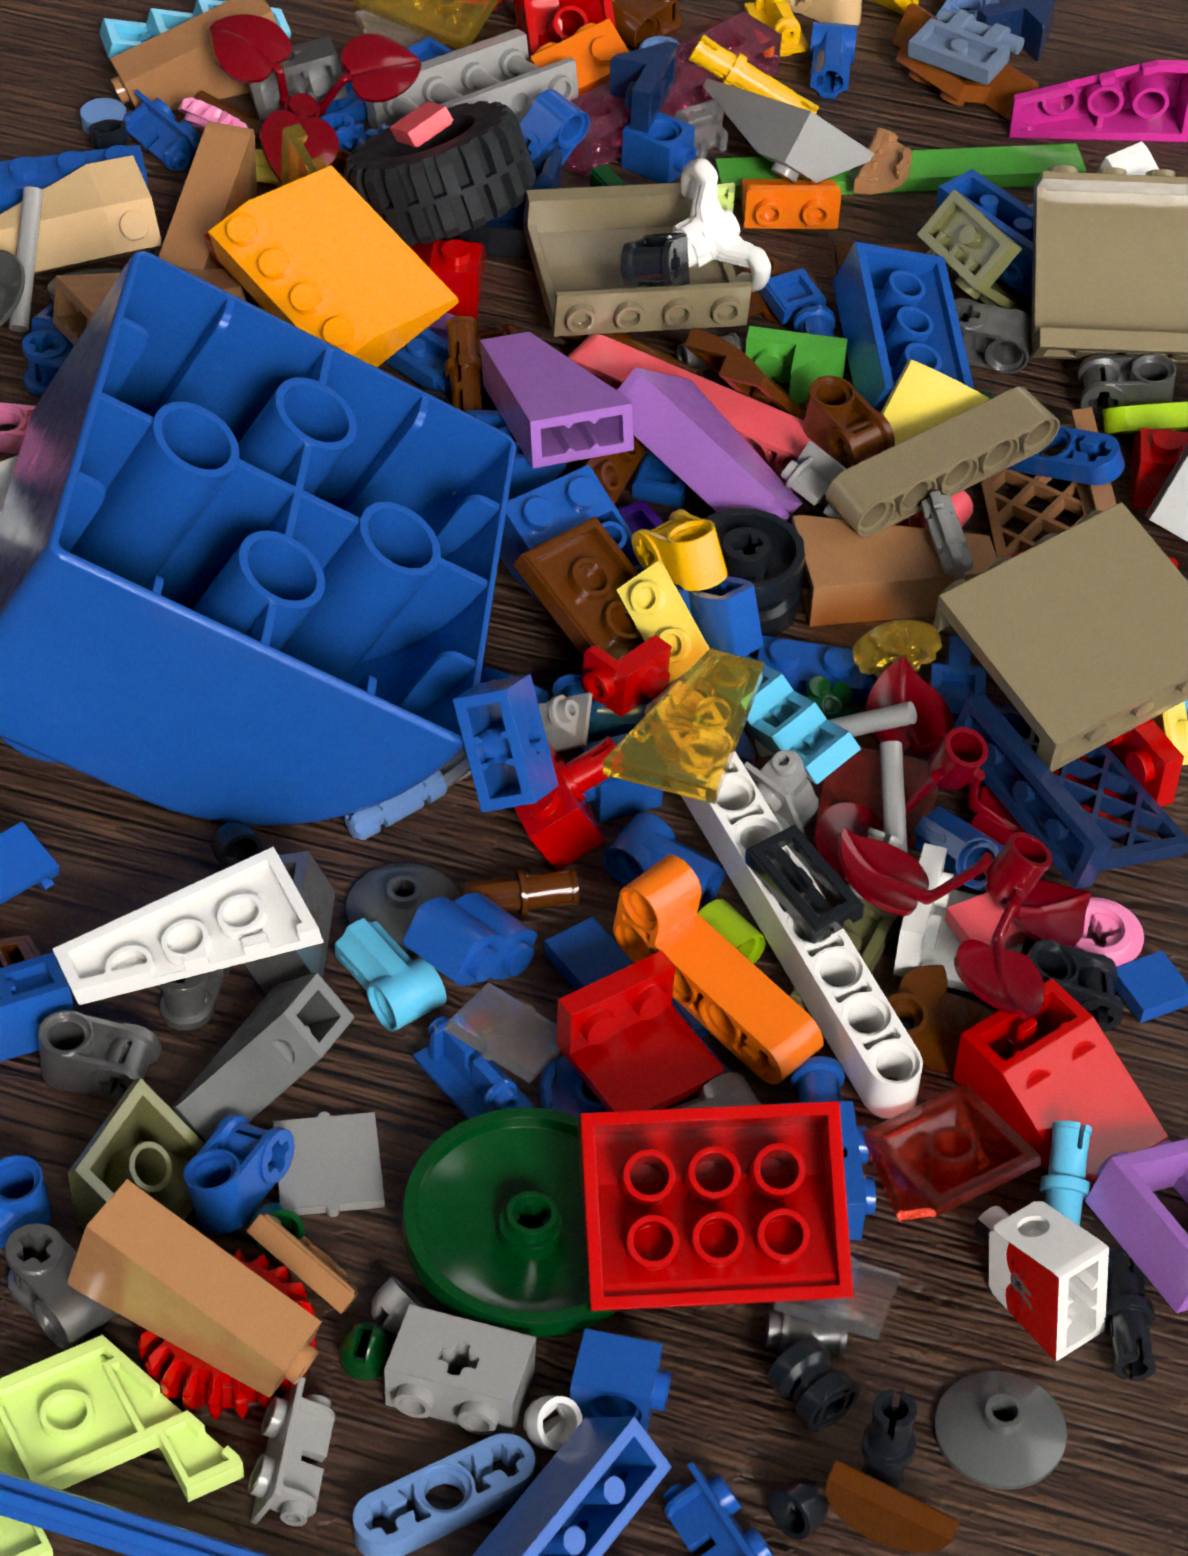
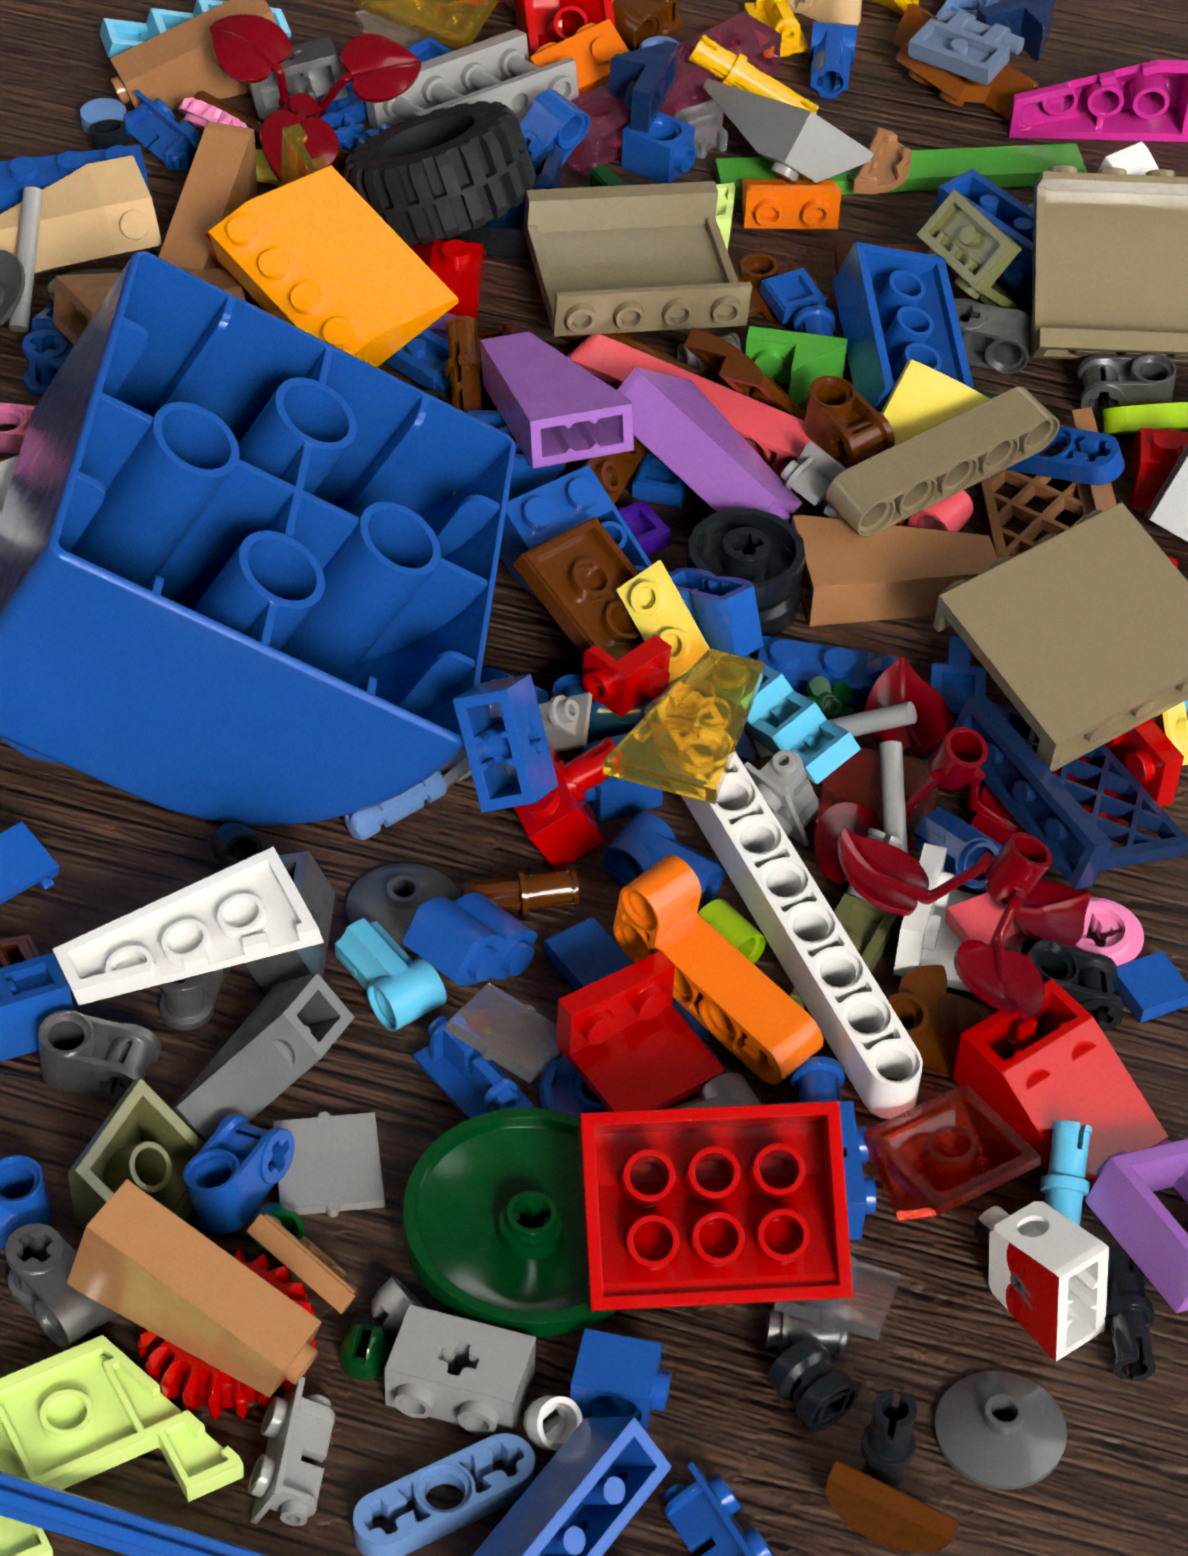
coral tile [389,101,454,148] -> none
black piece [621,233,690,288] -> none
yellow piece [631,509,728,591] -> none
white piece [672,158,771,292] -> none
black tile [745,825,865,944] -> none
black hinge [768,1478,829,1540] -> none
clear yellow gear [852,619,942,678] -> none
light grey axle [921,490,974,579] -> none

